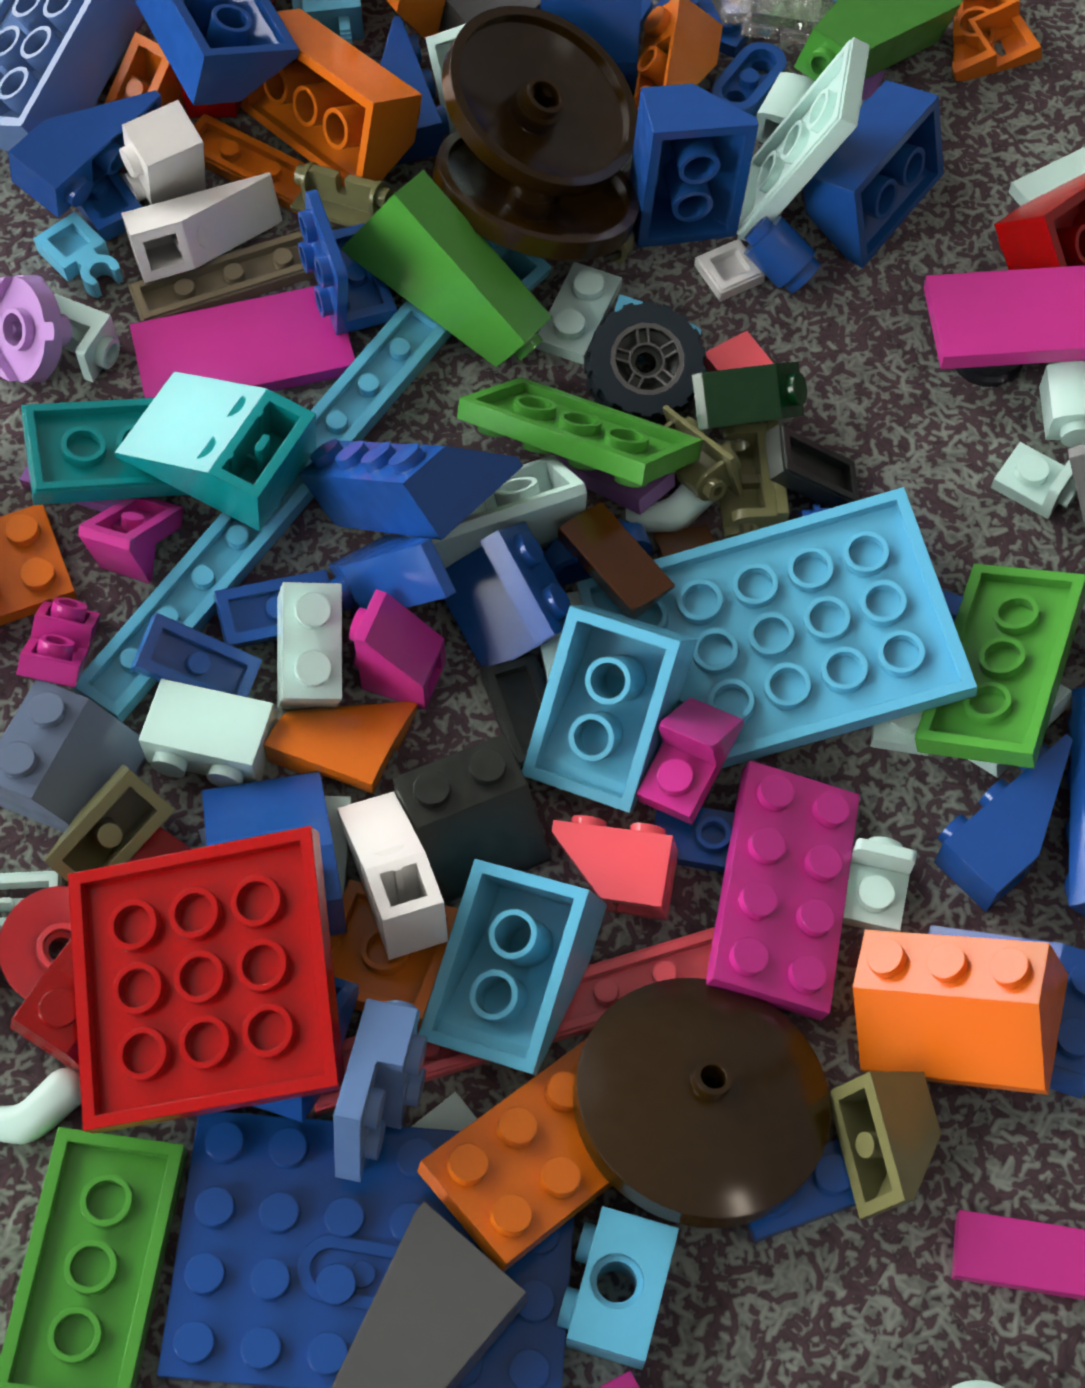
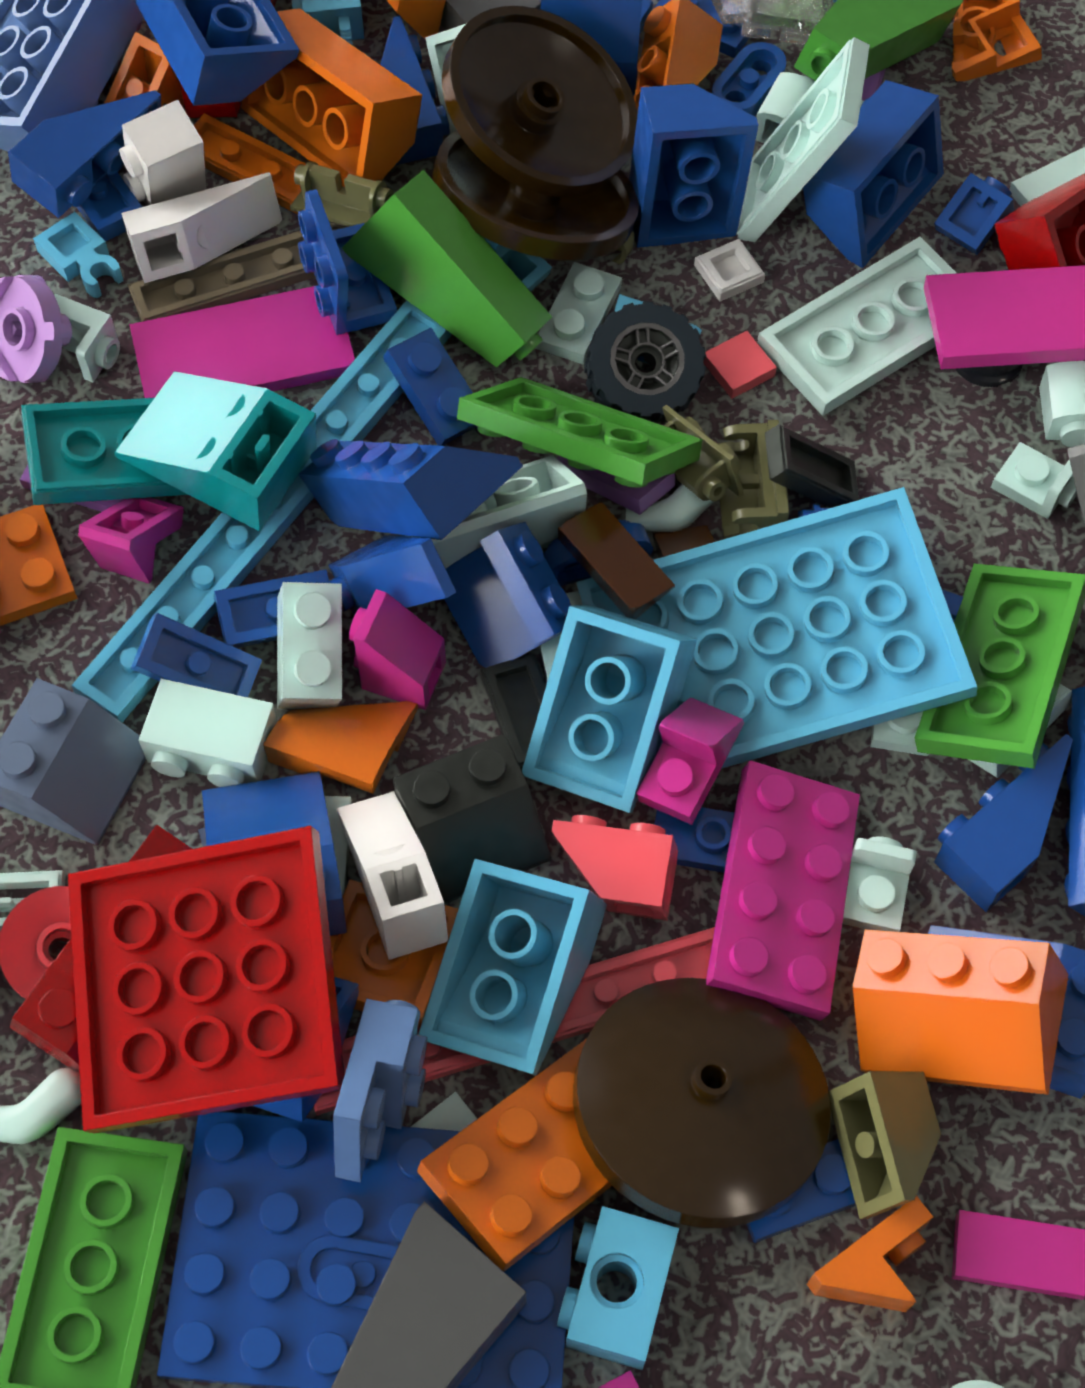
dark pink slope [16,598,100,688] -> none
olive slope [43,764,175,882] -> none
dark green slope [692,361,807,430] -> none
blue brick [744,216,821,294] -> none
none -> blue plate [383,328,477,446]
none -> light aqua plate [757,237,956,416]
none -> orange slope [806,1195,933,1312]
none -> blue bracket [934,173,1014,255]

